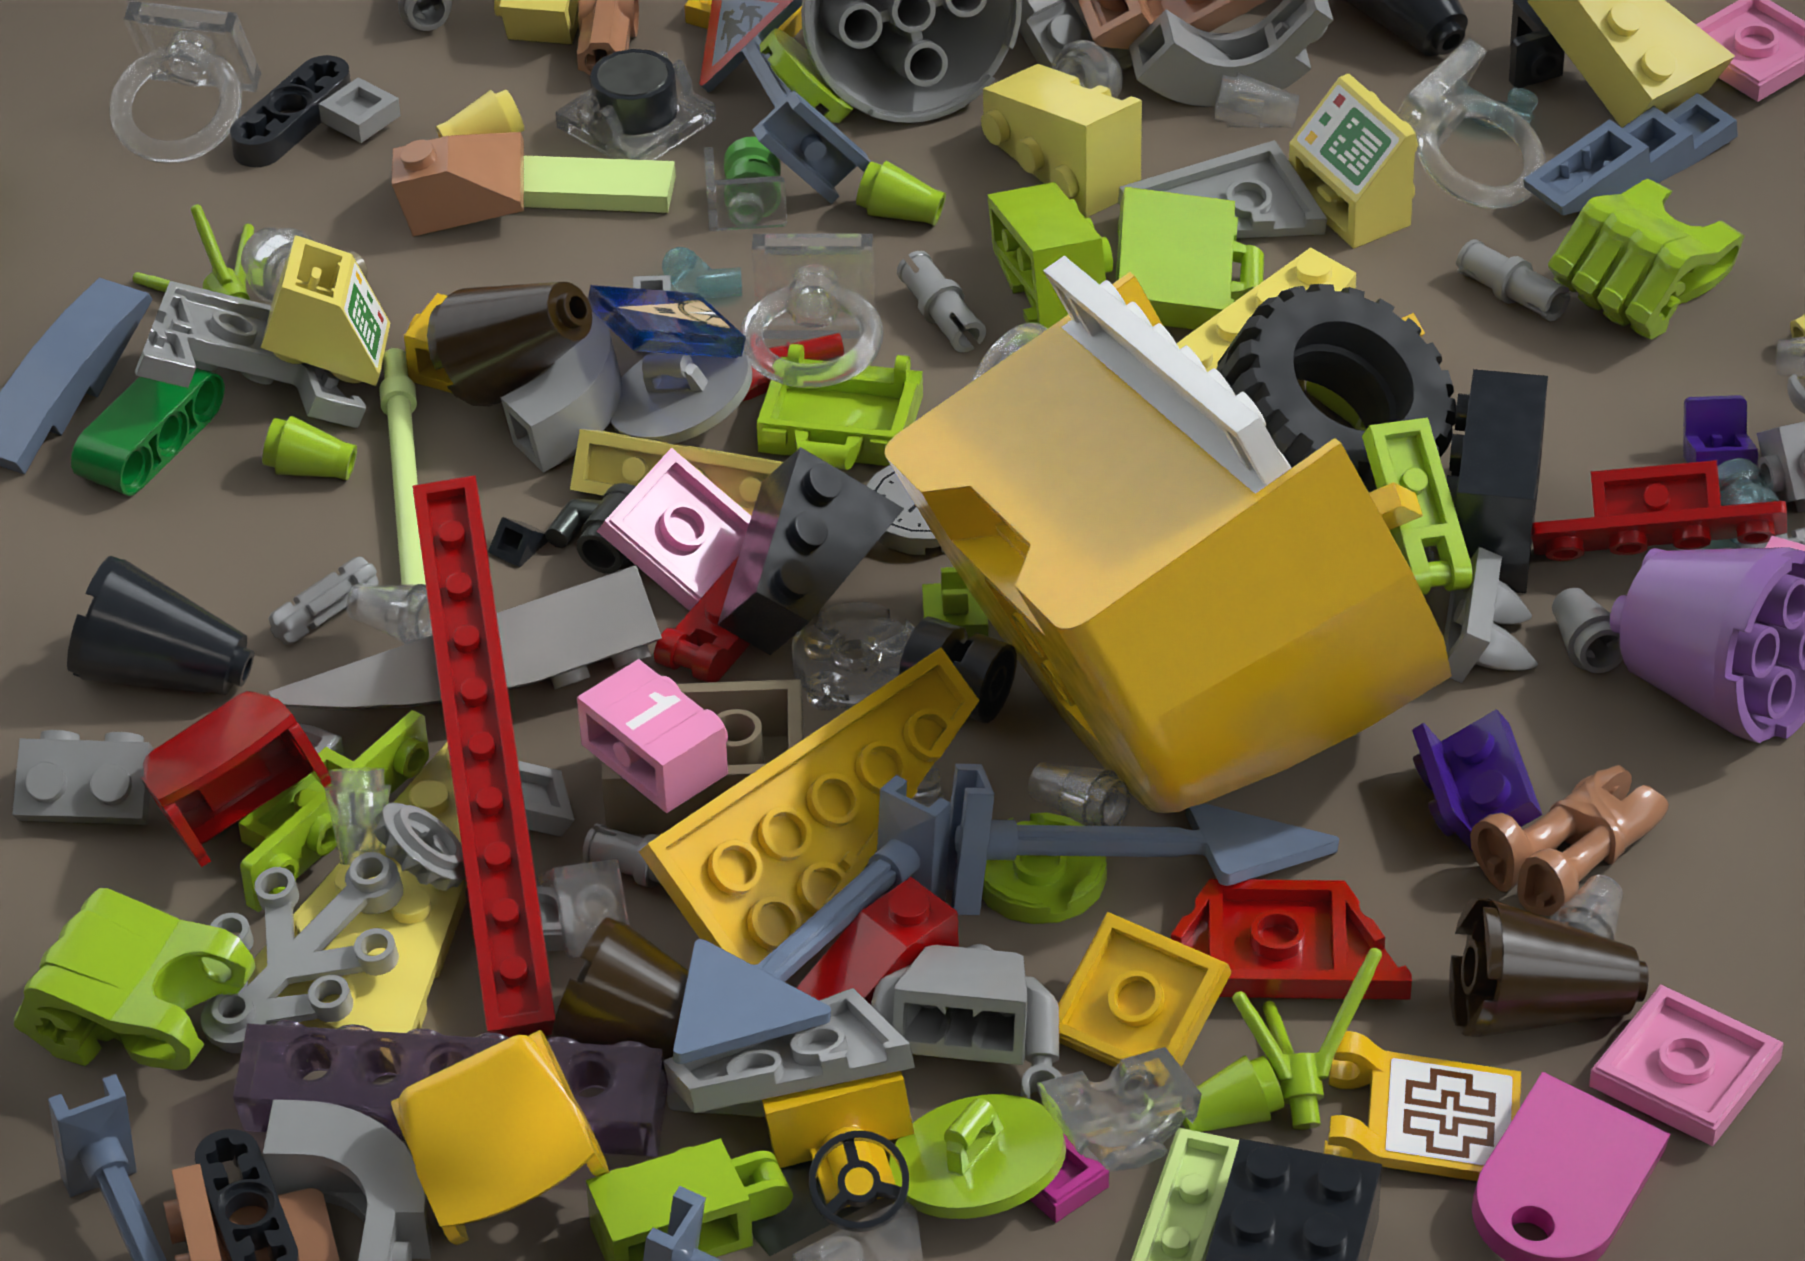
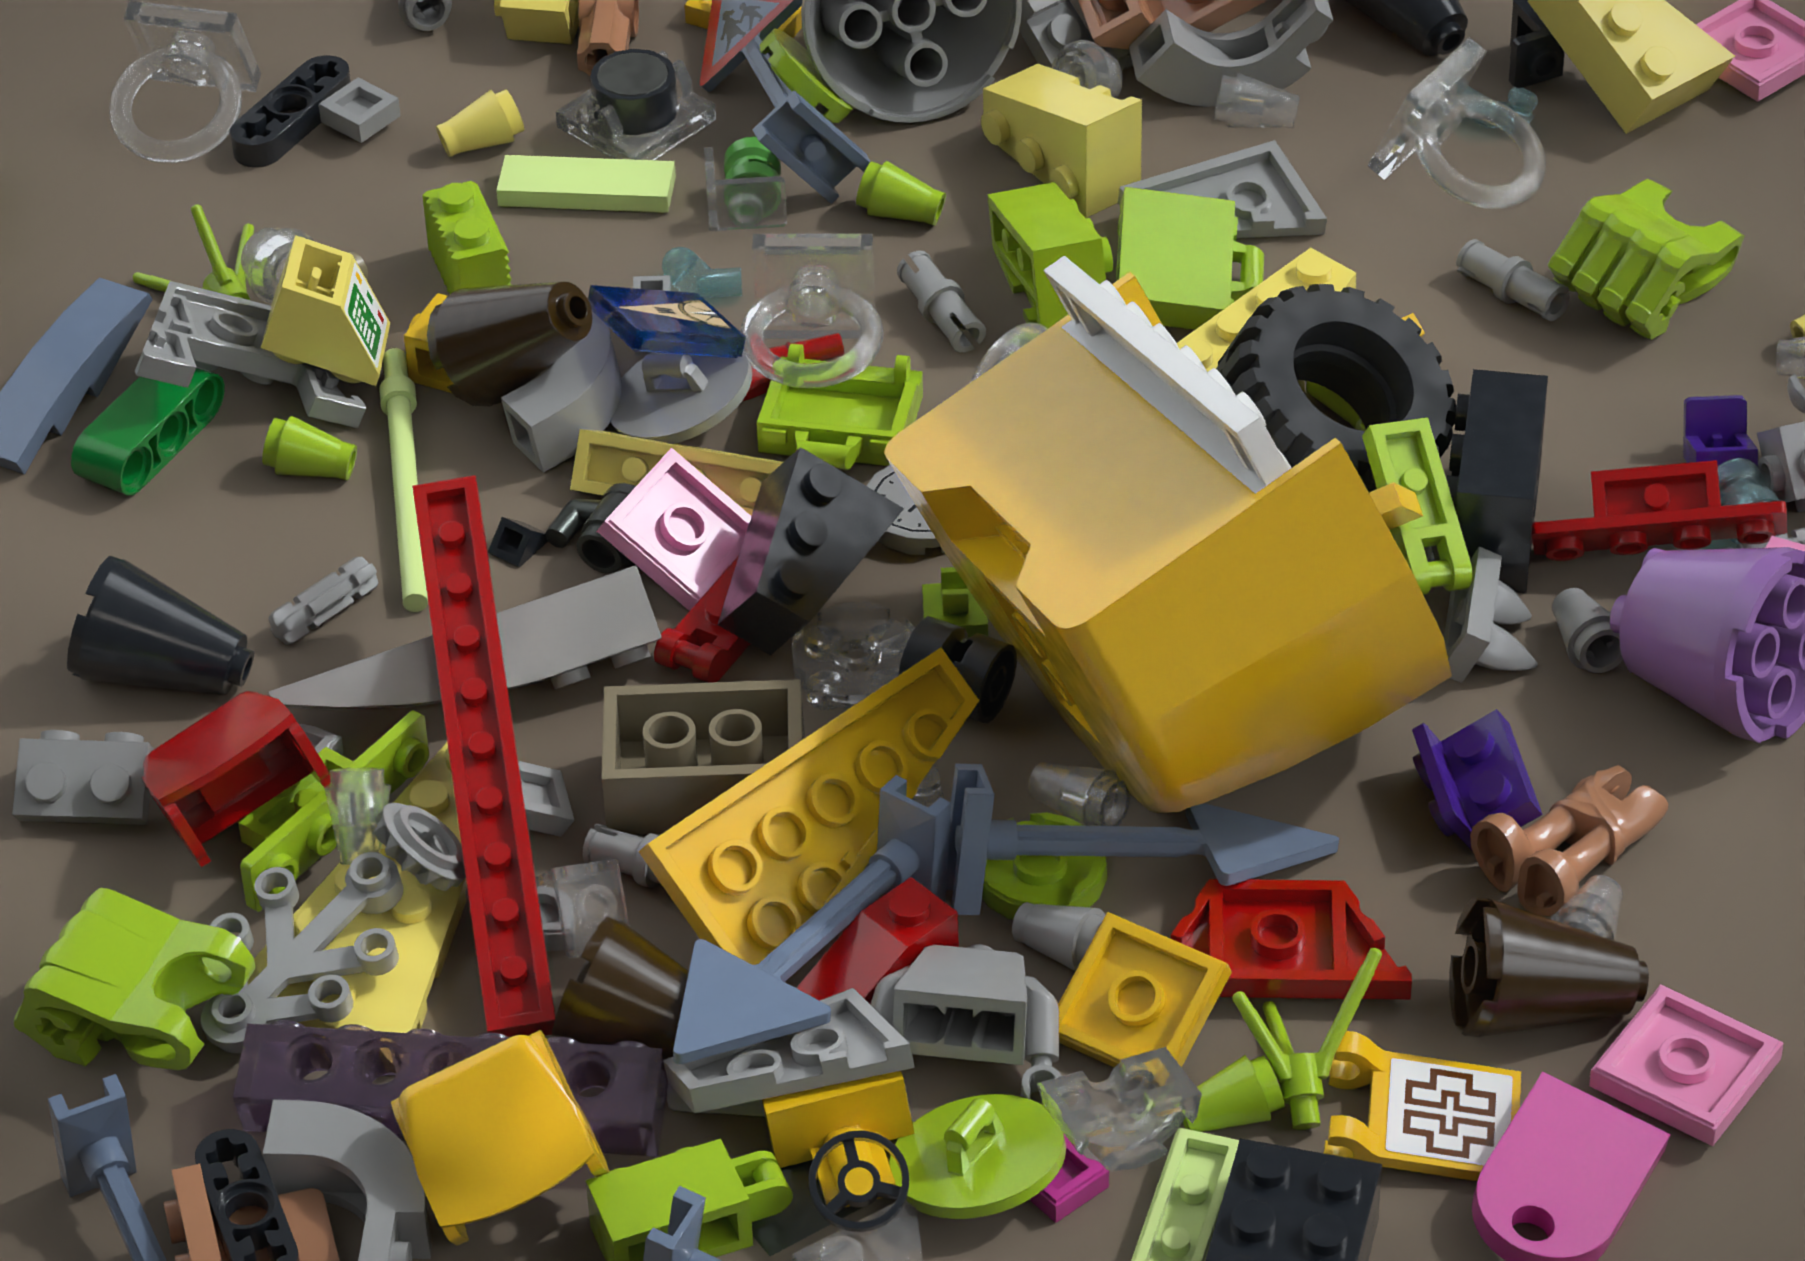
clear cone [347,583,433,644] -> none
nougat slope [392,132,524,237] -> none
bright pink brick [577,659,728,813] -> none
light yellow slope [1289,73,1418,249] -> none
sand blue slope [1523,93,1738,215] -> none
none -> lime brick [422,181,512,294]
none -> light grey cone [1012,902,1105,971]

